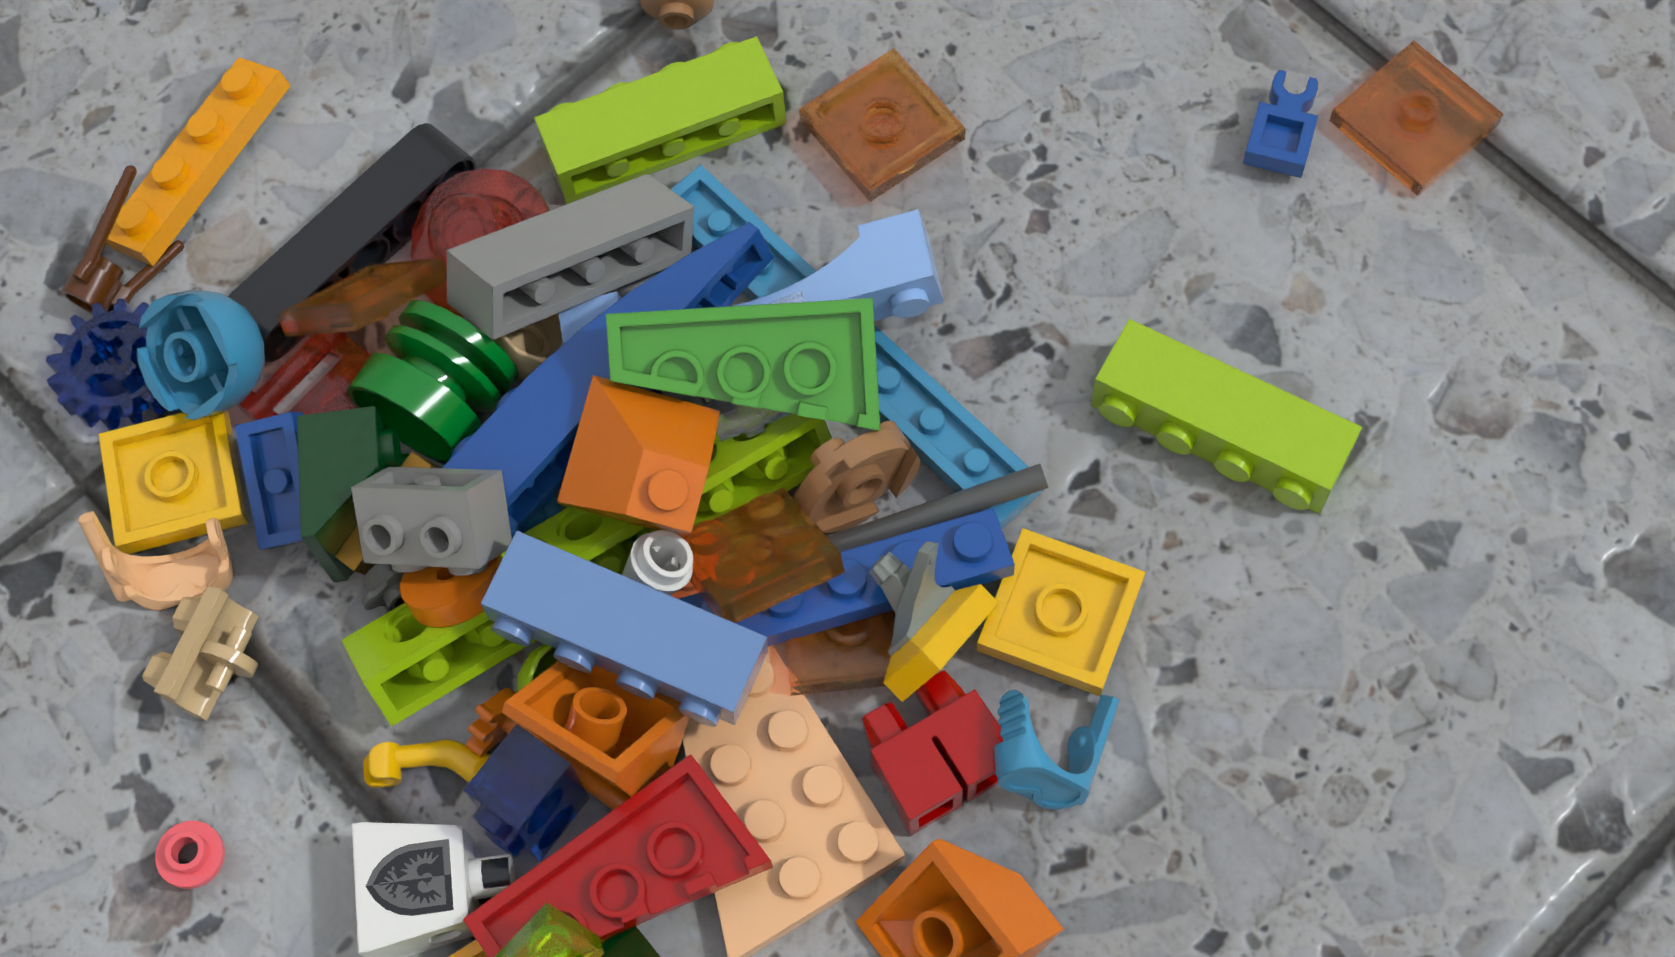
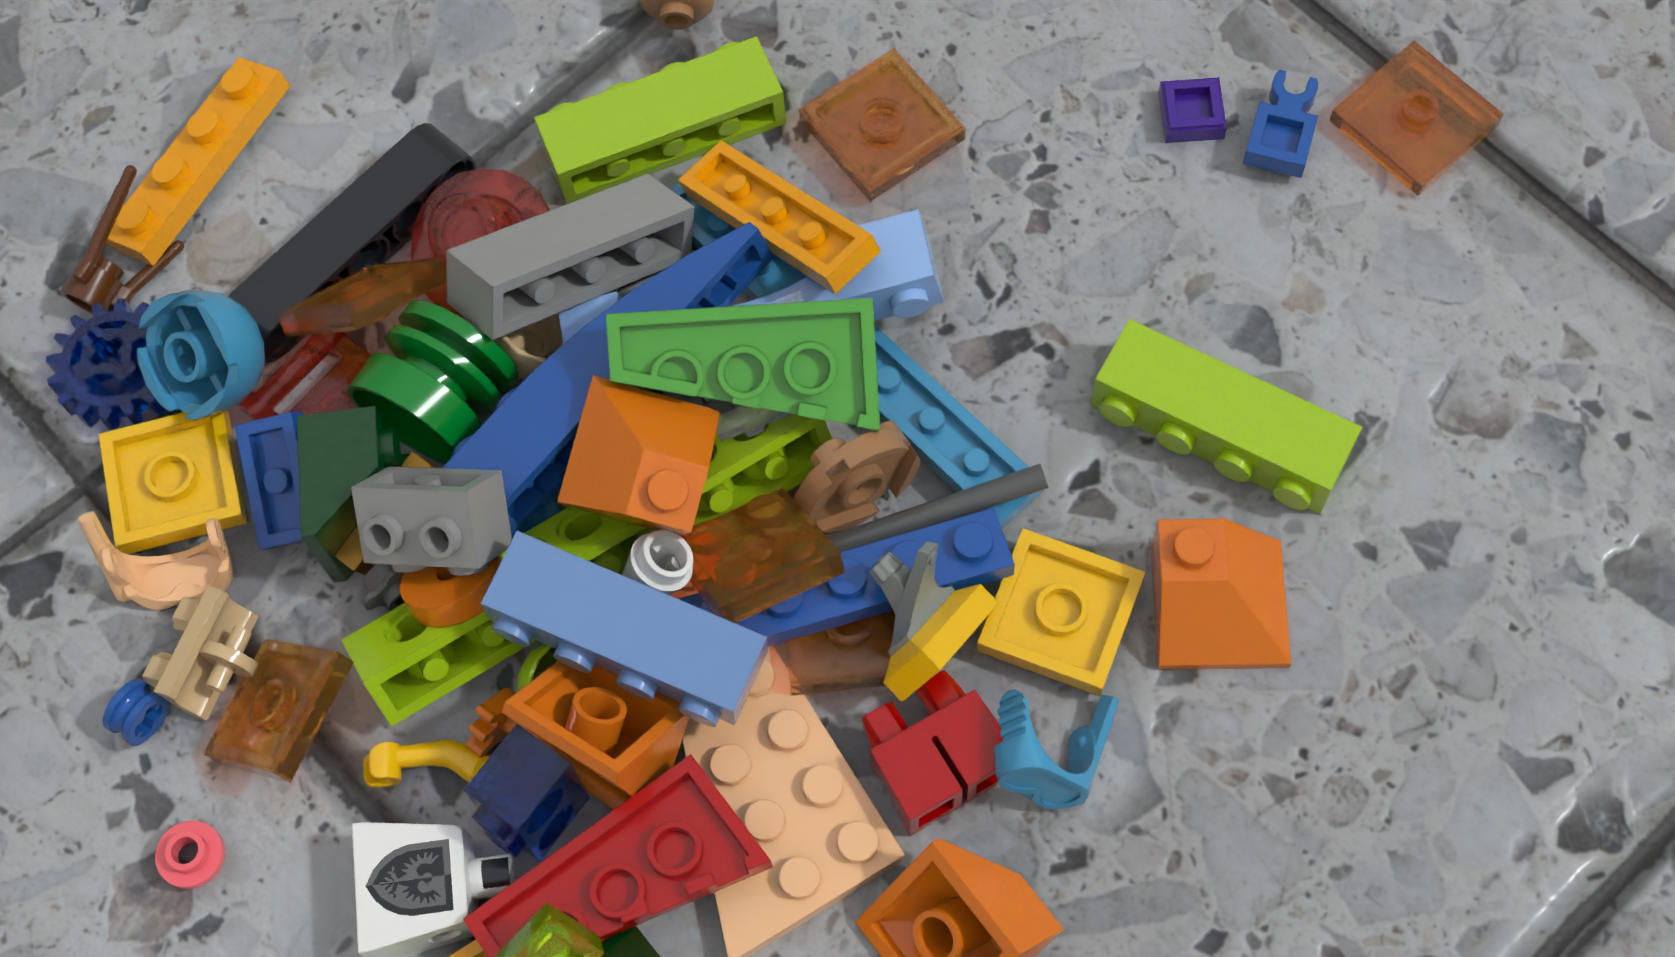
none -> blue bush [102,679,170,746]
none -> clear orange plate [204,639,354,783]
none -> light orange plate [678,140,881,295]
none -> orange slope [1150,518,1291,670]
none -> dark purple tile [1158,77,1227,143]

